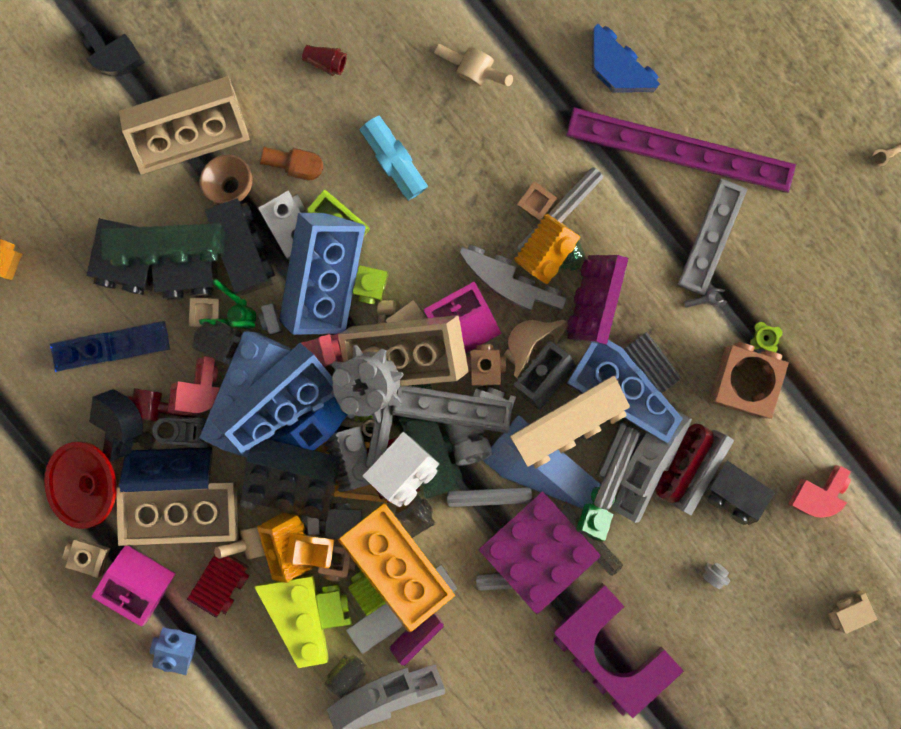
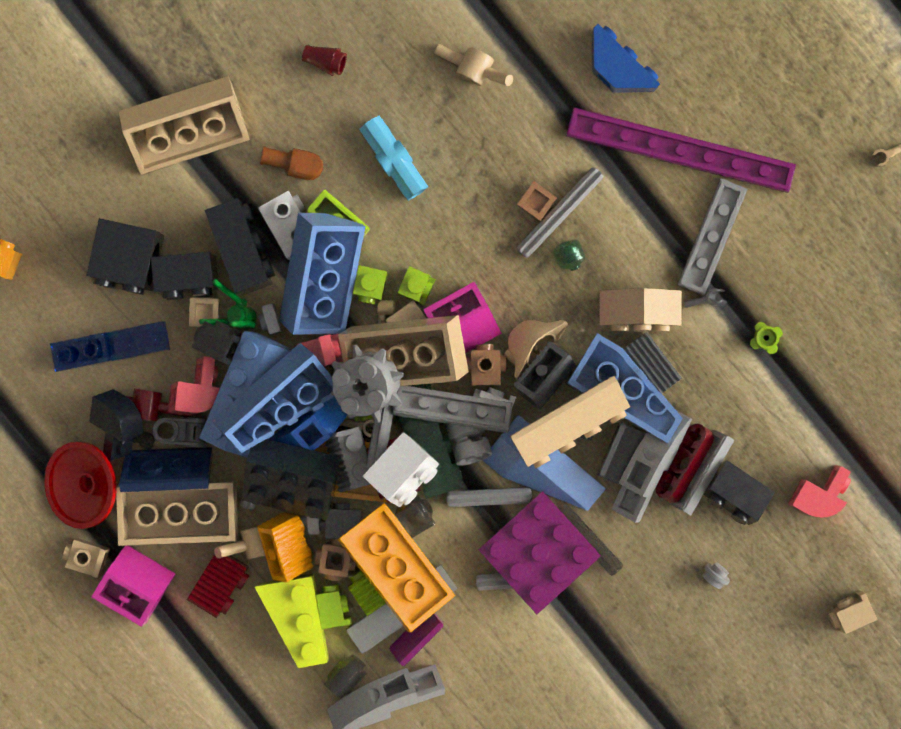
black brick [80,22,145,76] -> none
clear green brick [101,223,226,266] -> none
medium blue brick [149,627,196,675] -> none
medium nougat piece [200,155,253,205] -> none
light orange panel [286,533,334,569] -> none
light grey slope [460,245,566,311] -> none
light orange brick [514,214,580,285] -> none
magenta arch [552,583,684,719] -> none
magenta plate [567,255,629,345] -> none
plate [576,487,616,542] -> none
light grey axle [594,427,640,510] -> none
nougat brick [708,342,789,419] -> none
none -> lime brick [397,266,436,306]
none -> tan brick [600,288,681,332]

